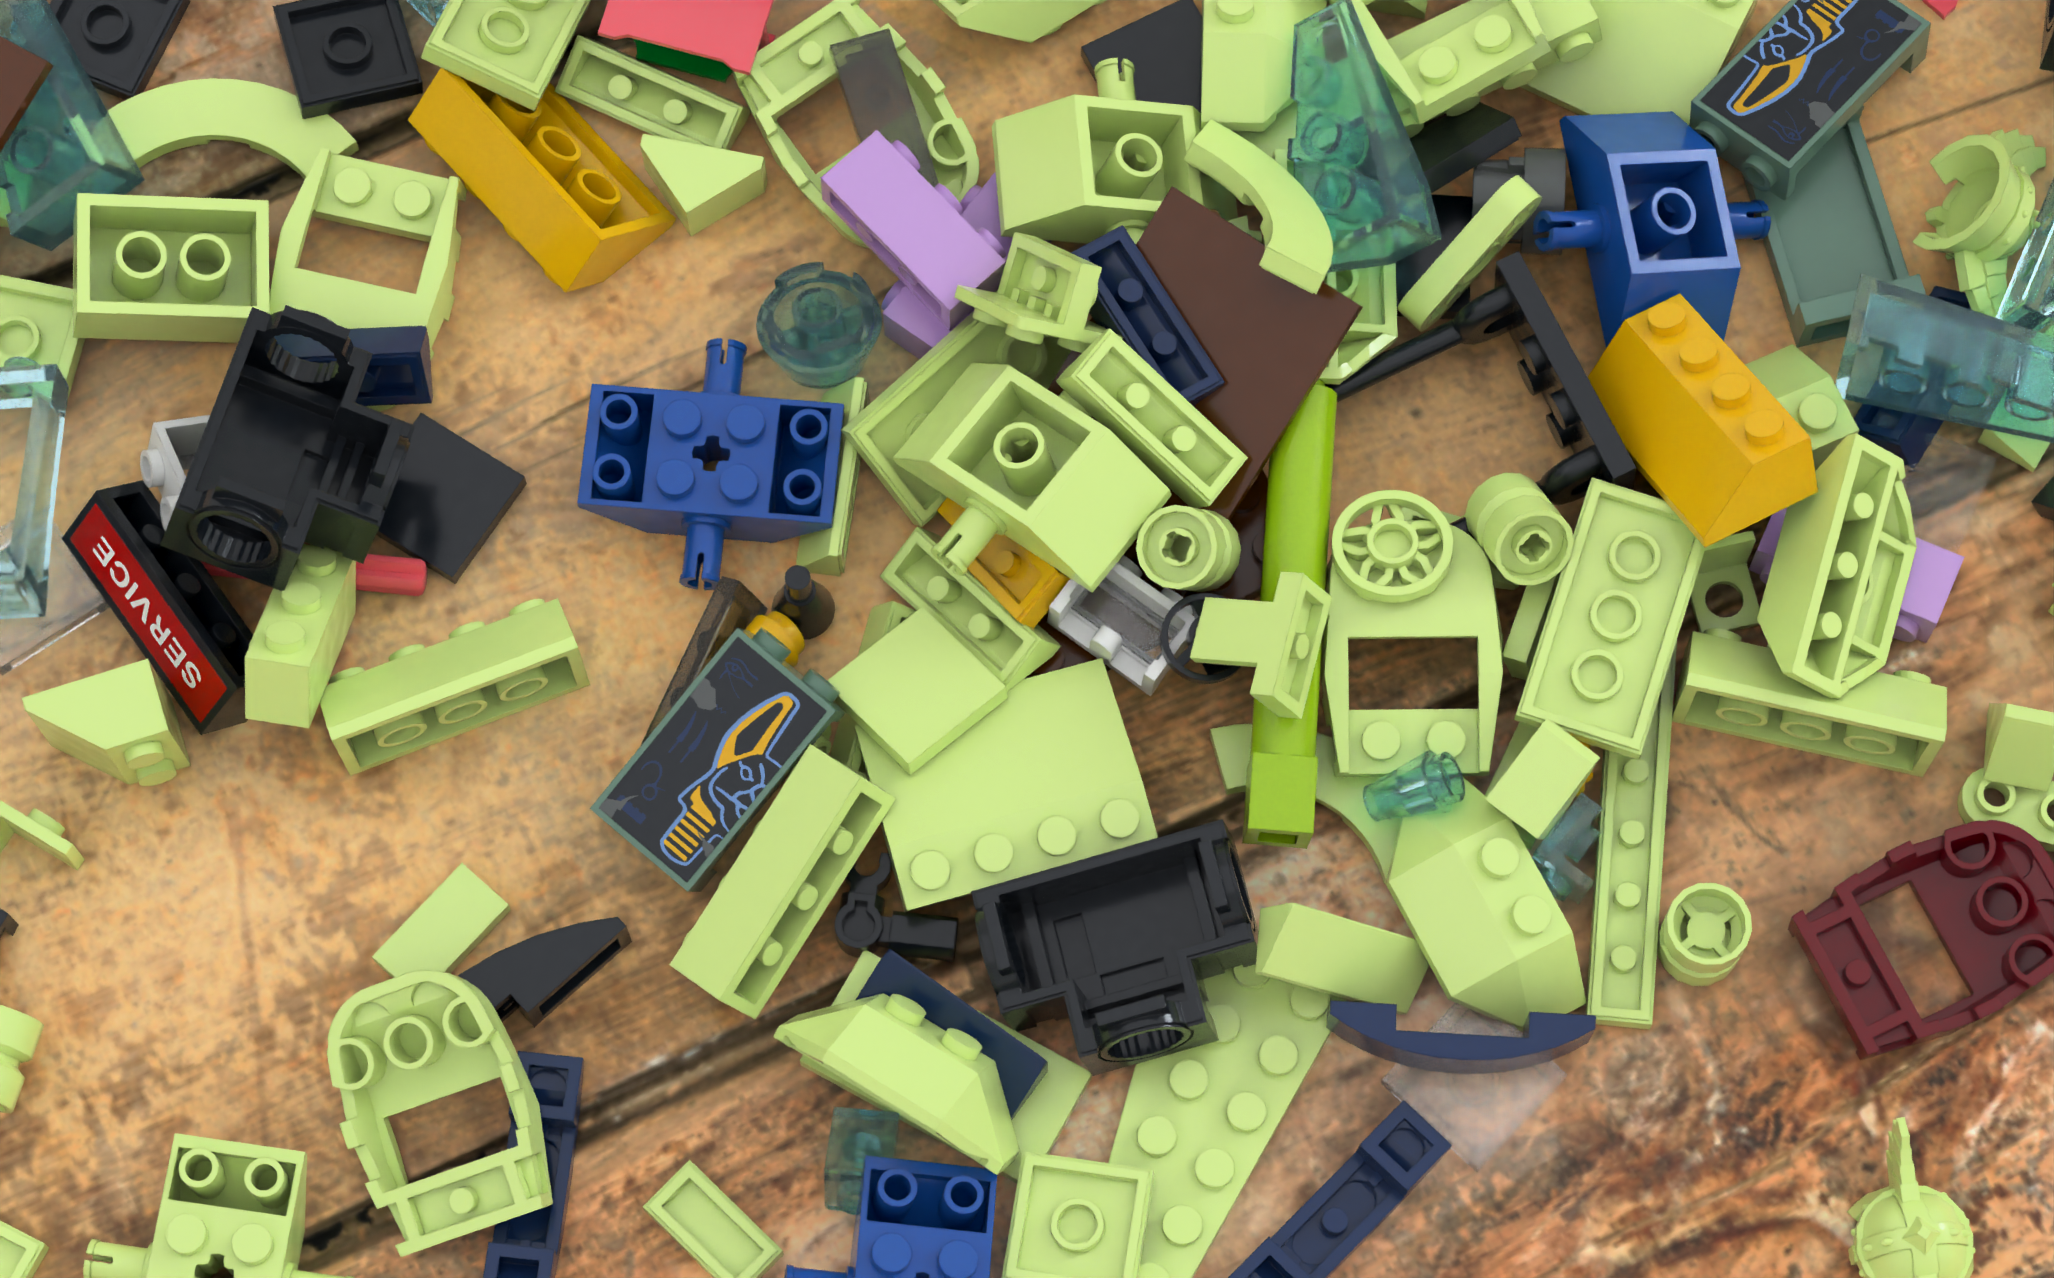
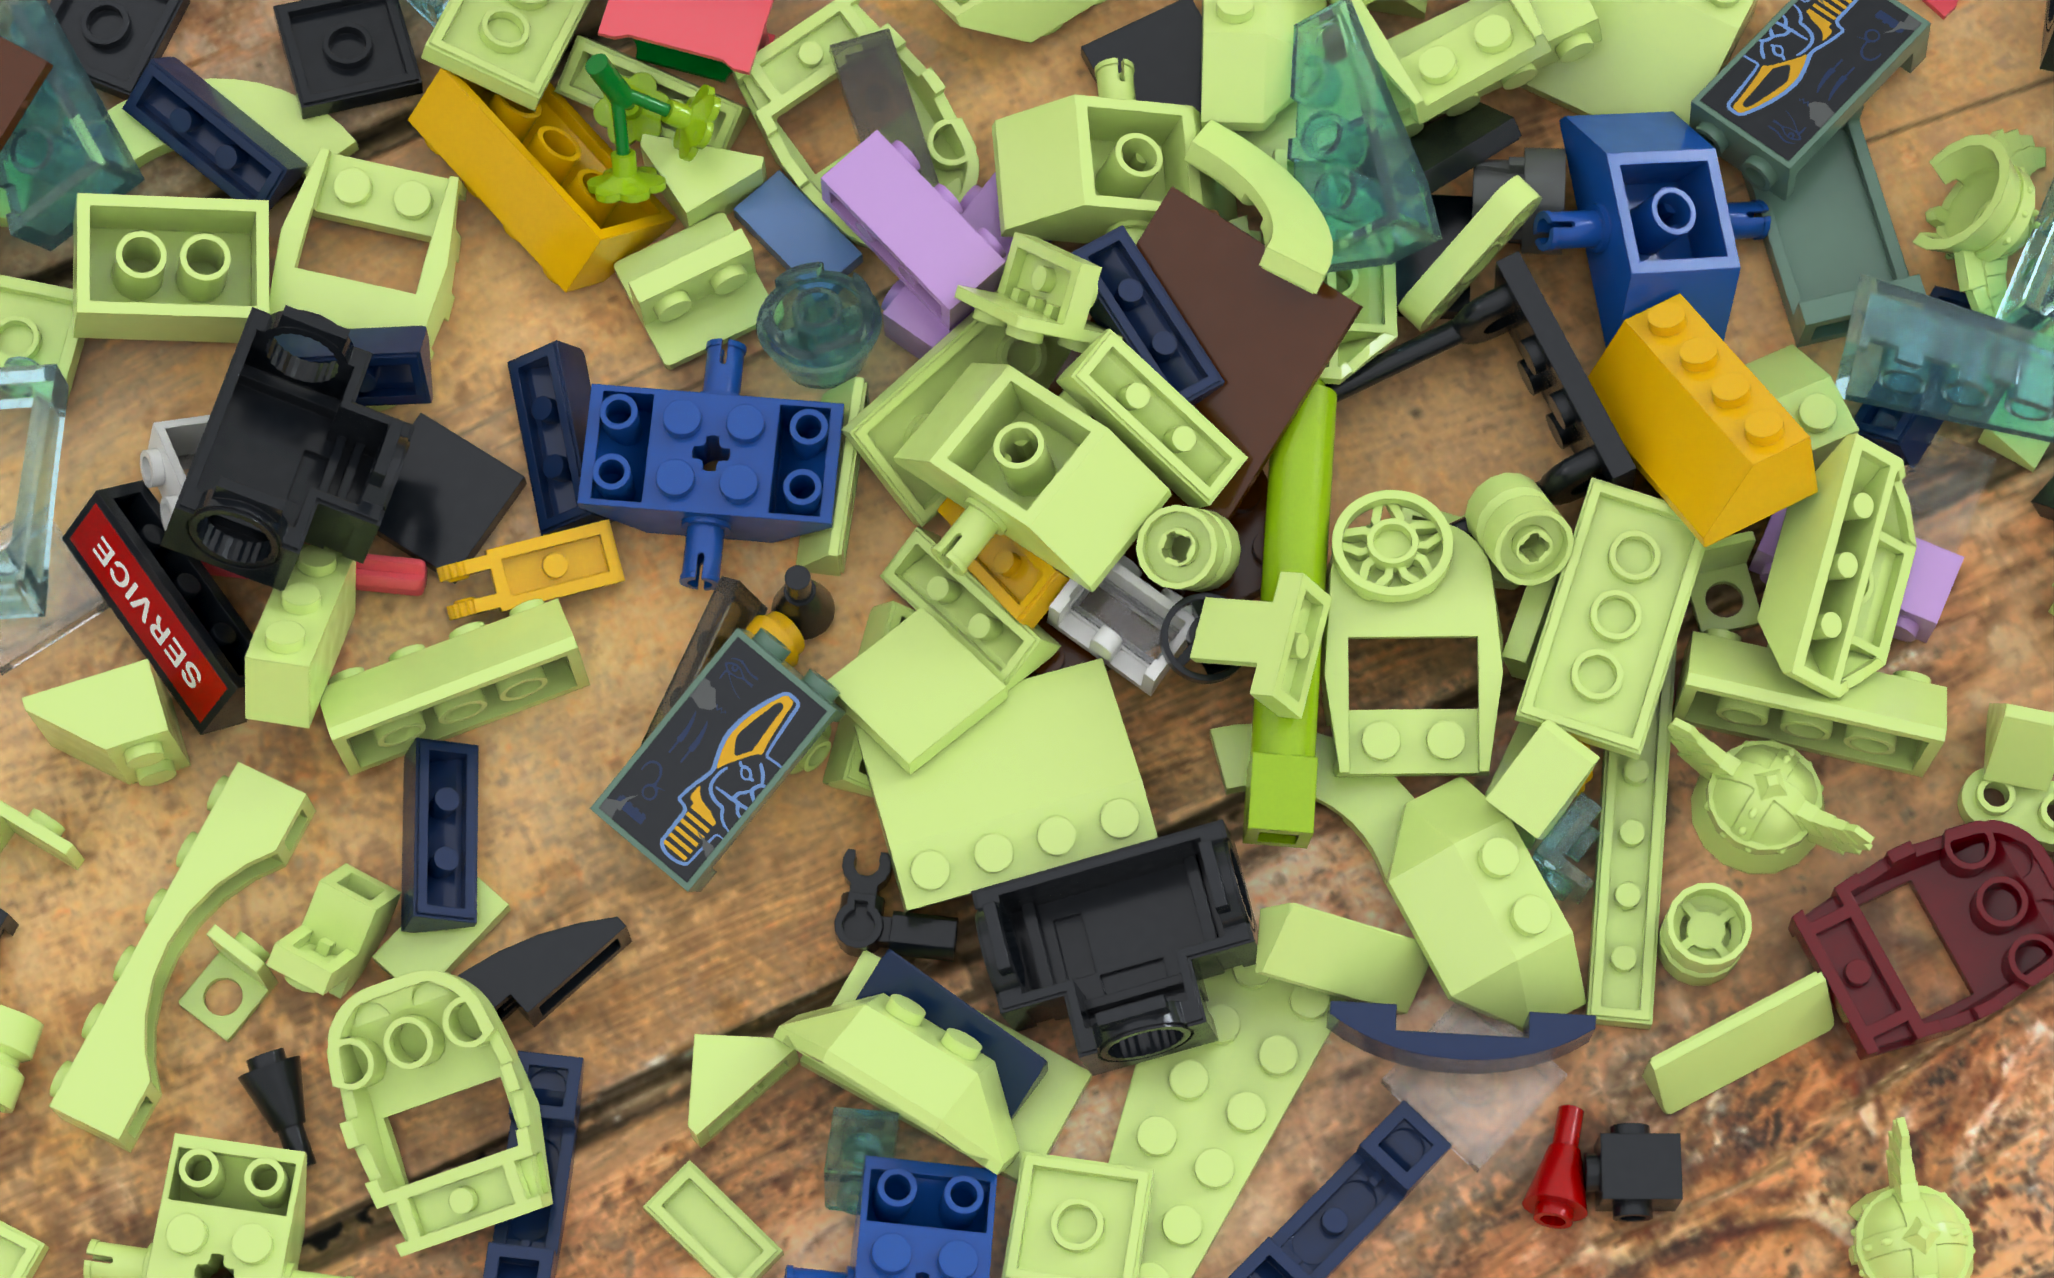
yellowish green brick [670,744,896,1020] -> none
clear light blue cone [1363,750,1465,822] -> none
none -> yellowish green arch [49,762,316,1153]
none -> dark blue slope [122,57,308,211]
none -> yellowish green bracket [179,924,279,1042]
none -> black cone [238,1048,317,1167]
none -> yellowish green brick [266,863,402,999]
none -> dark blue slope [401,738,479,933]
none -> yellow hinge [436,519,625,621]
none -> dark blue slope [507,340,614,536]
none -> lime plant [585,53,721,203]
none -> yellowish green bracket [614,213,777,370]
none -> yellowish green slope [688,1034,799,1148]
none -> medium blue tile [733,170,863,301]
none -> red cone [1522,1105,1588,1229]
none -> black brick [1583,1123,1683,1222]
none -> yellowish green slope [1642,971,1834,1115]
none -> yellowish green helmet [1667,718,1875,874]

